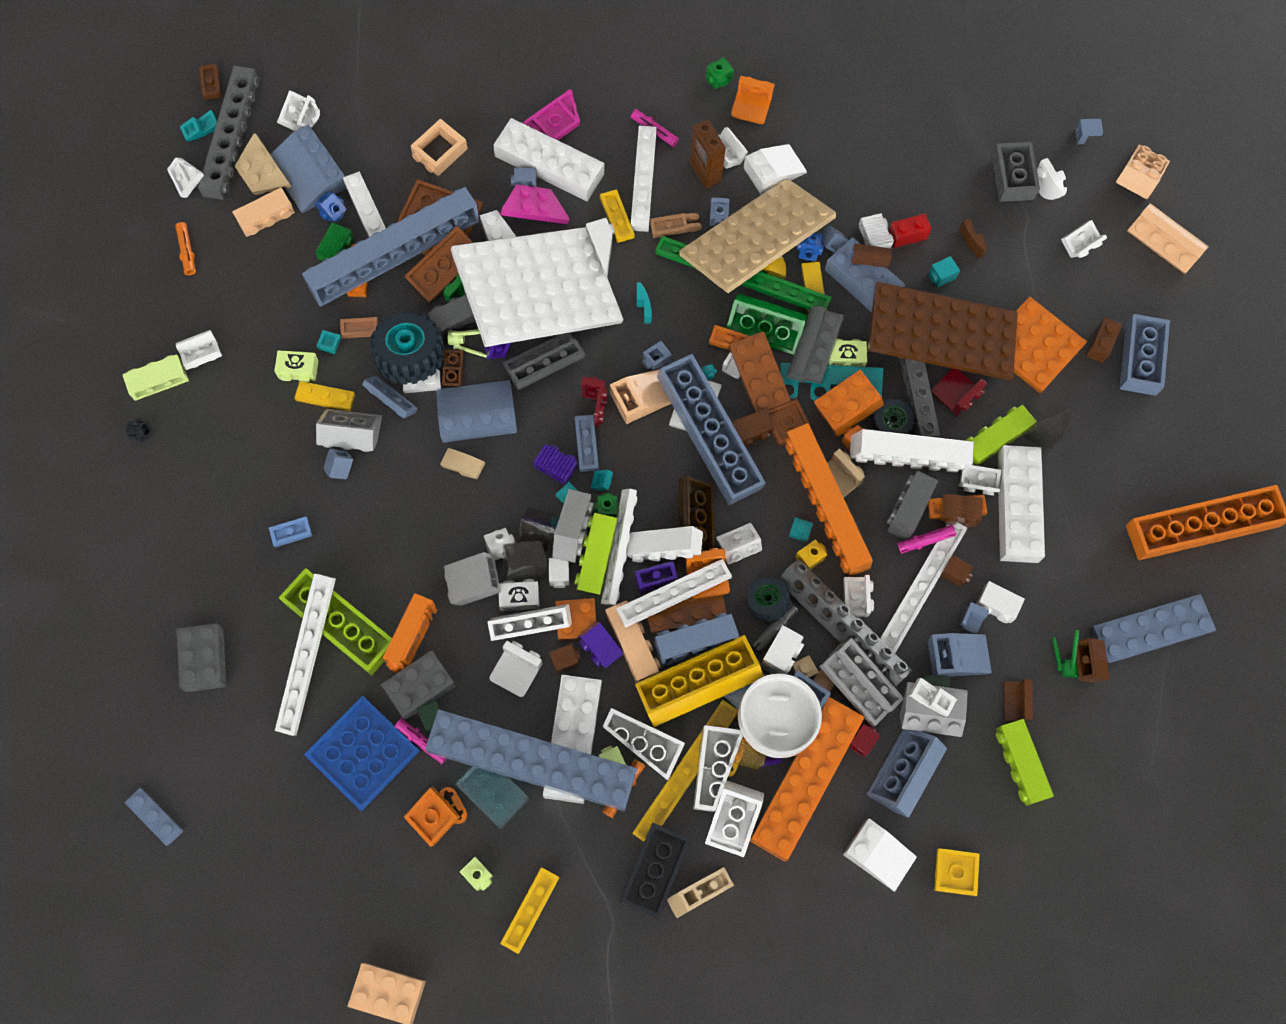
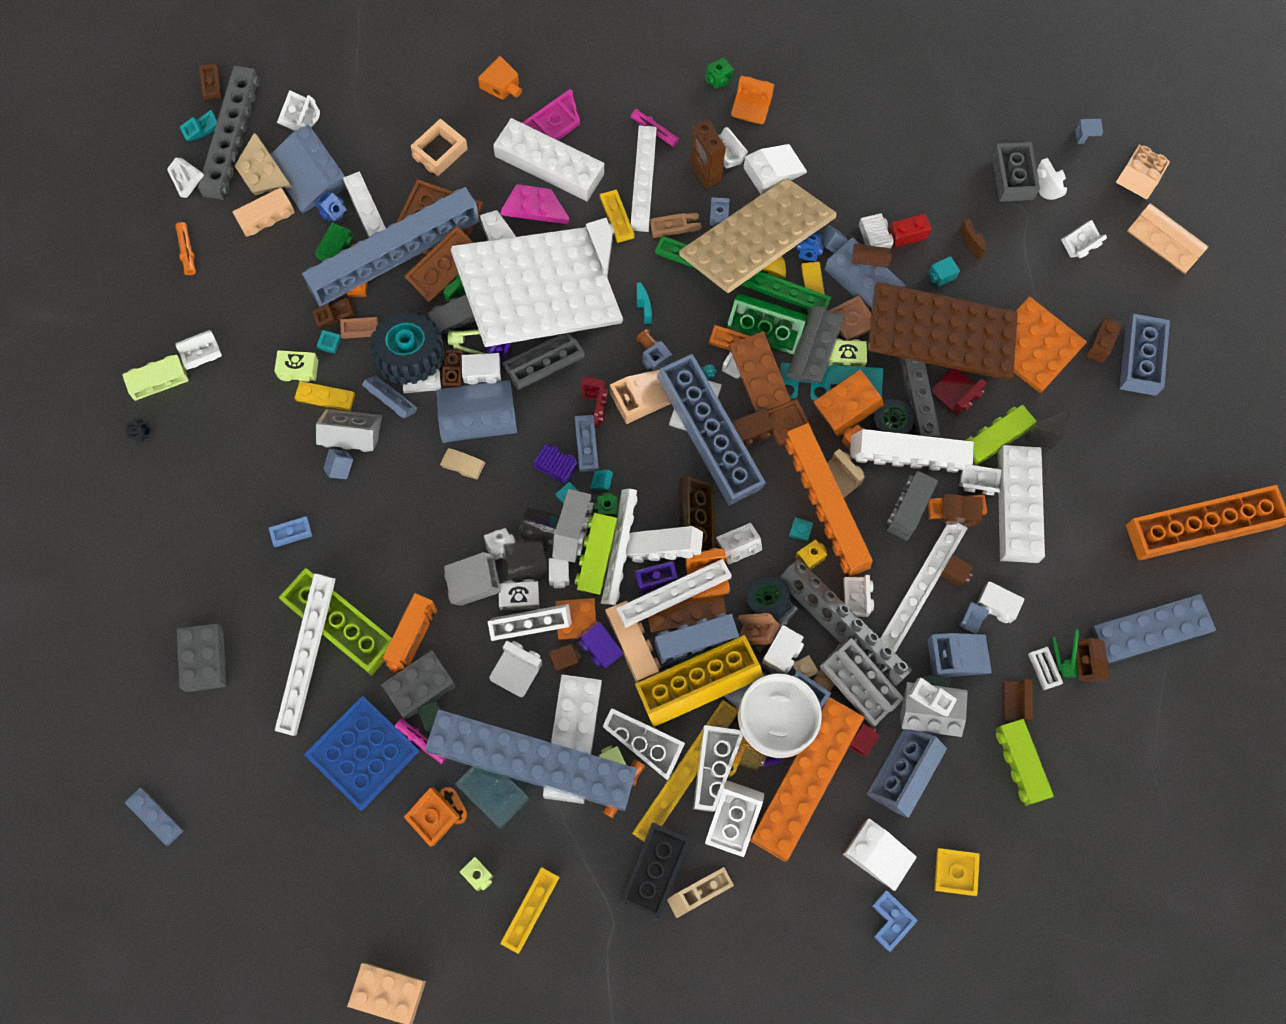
sand blue brick [511,168,537,187] -> none
dark pink pin [897,524,957,554] -> none
none -> reddish brown slope [312,297,356,328]
none -> white brick [462,353,501,385]
none -> orange torso [478,56,522,99]
none -> dark orange bush [636,329,659,350]
none -> nougat bracket [738,613,779,645]
none -> nougat plate [829,295,872,341]
none -> medium blue plate [872,890,918,952]
none -> white tile [1028,647,1063,691]

